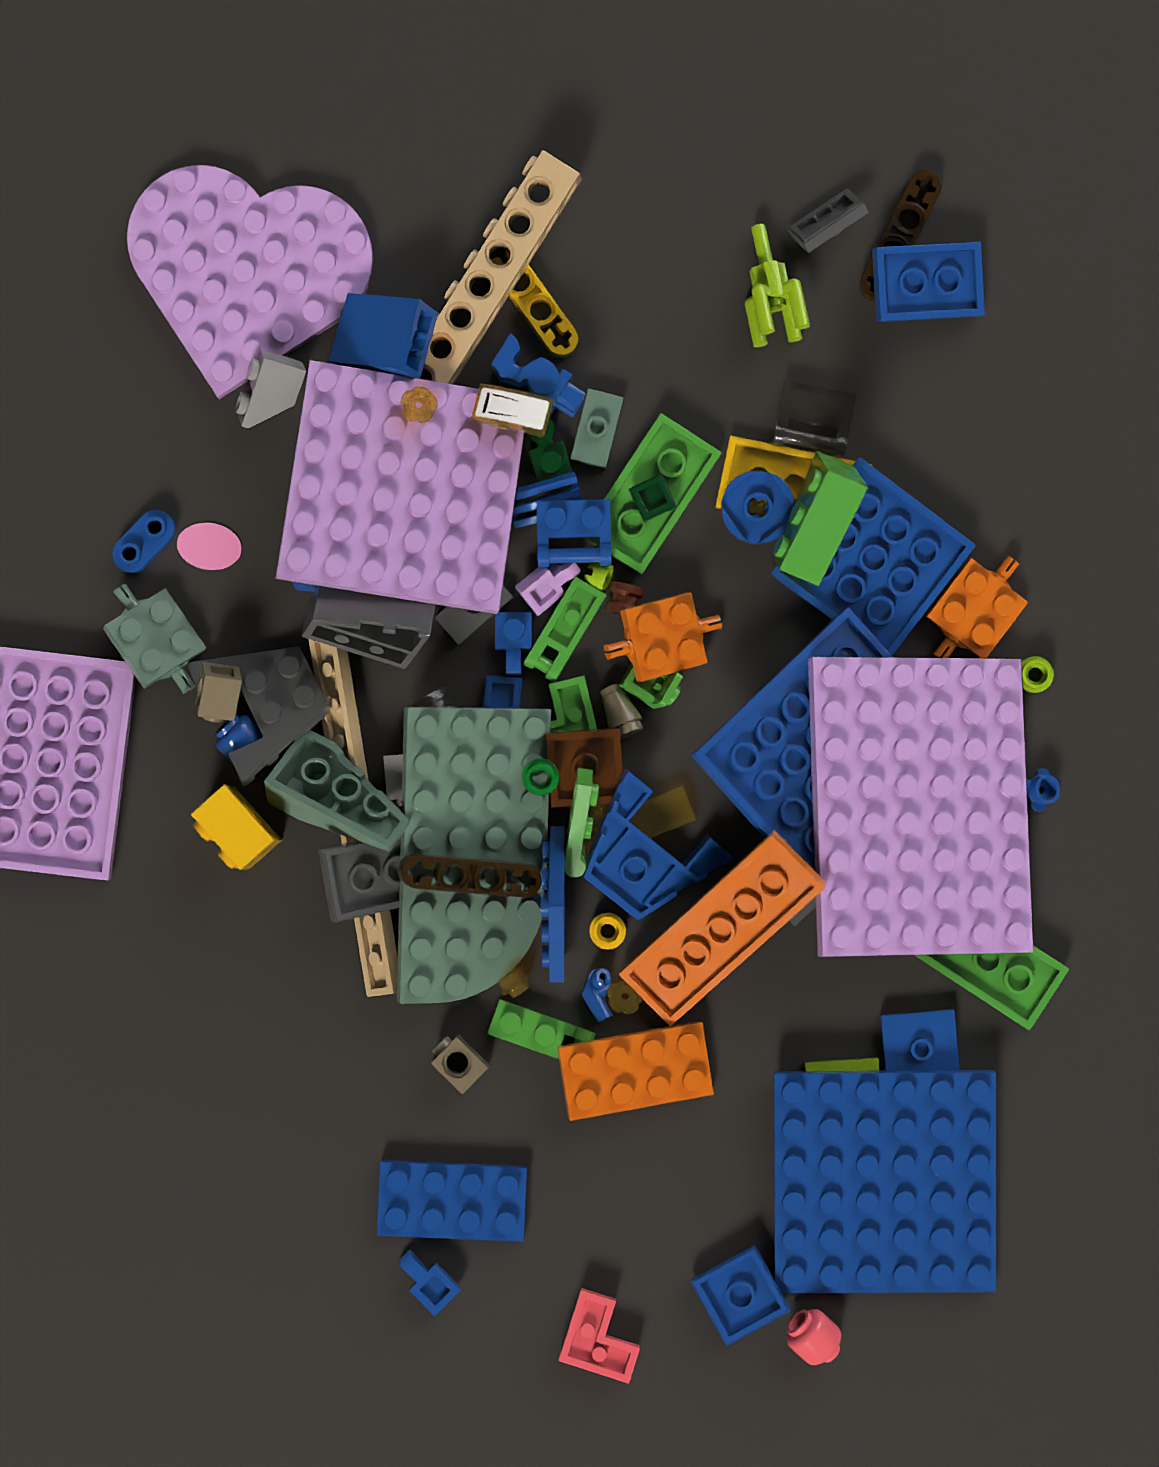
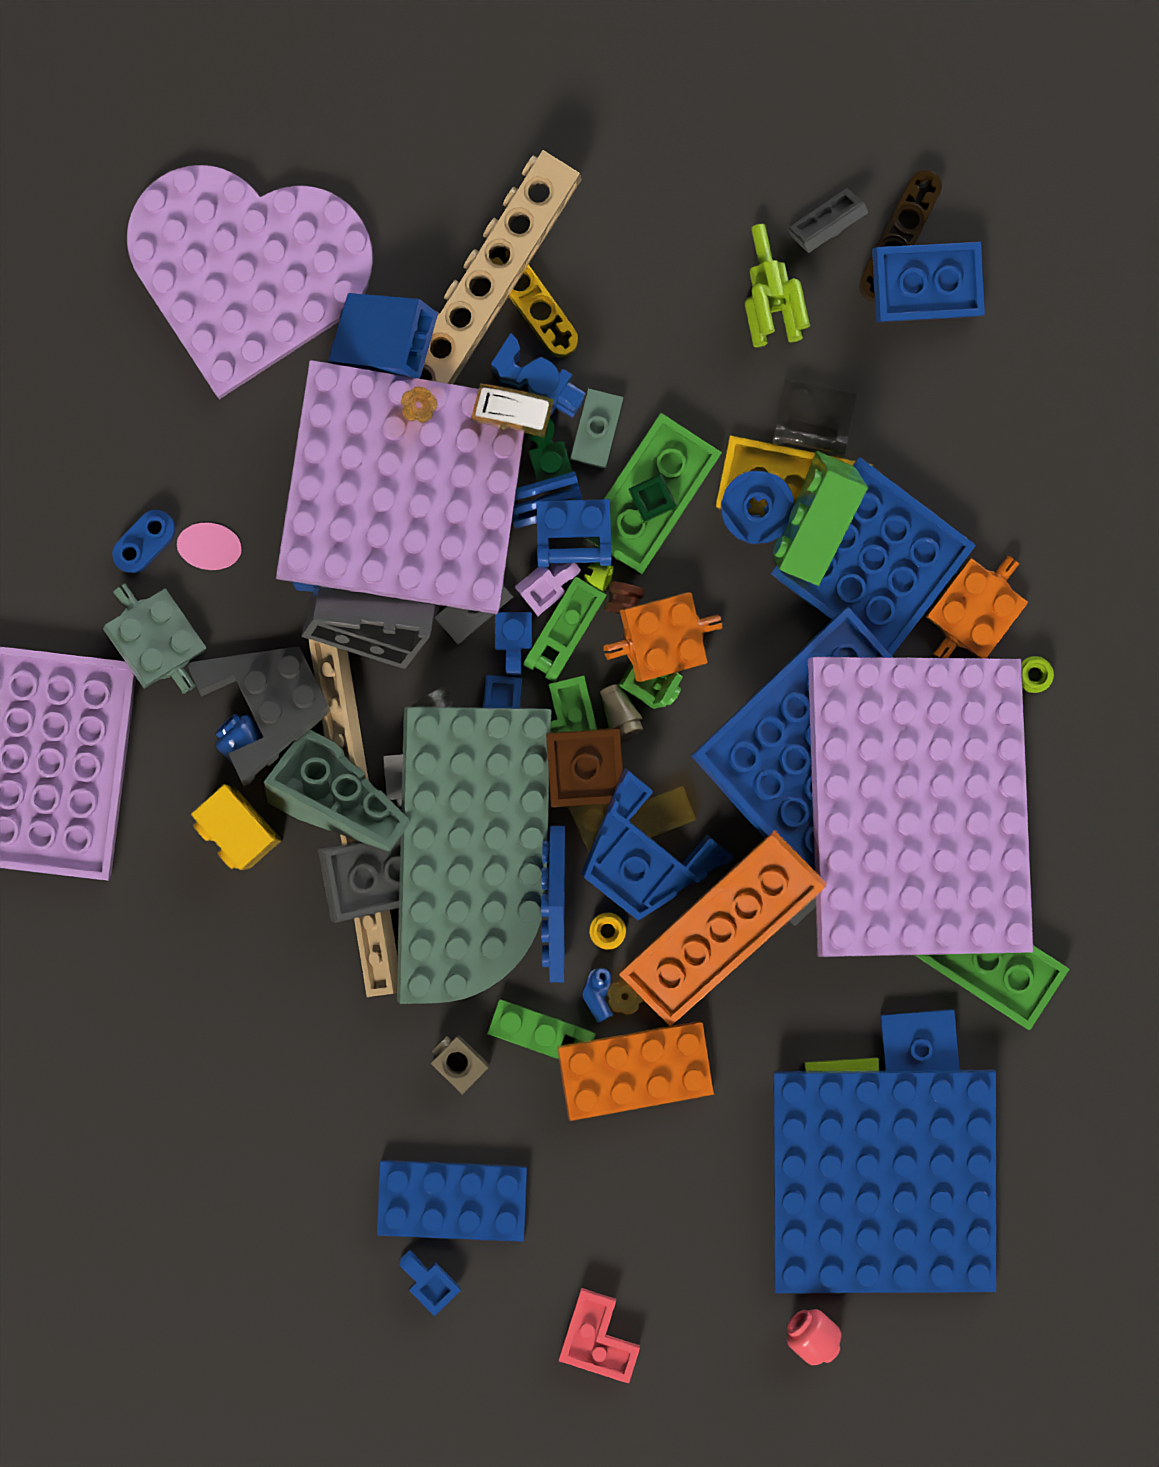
dark tan brick [195,662,242,723] -> none
light grey slope [235,349,306,428] -> none
dark brown beam [398,853,542,898] -> none
clear yellow plate [497,965,532,998] -> none
green plate [522,758,559,796] -> none
bright green plate [564,768,599,877] -> none
blue plate [690,1244,791,1346] -> none
blue plate [1026,768,1060,812] -> none

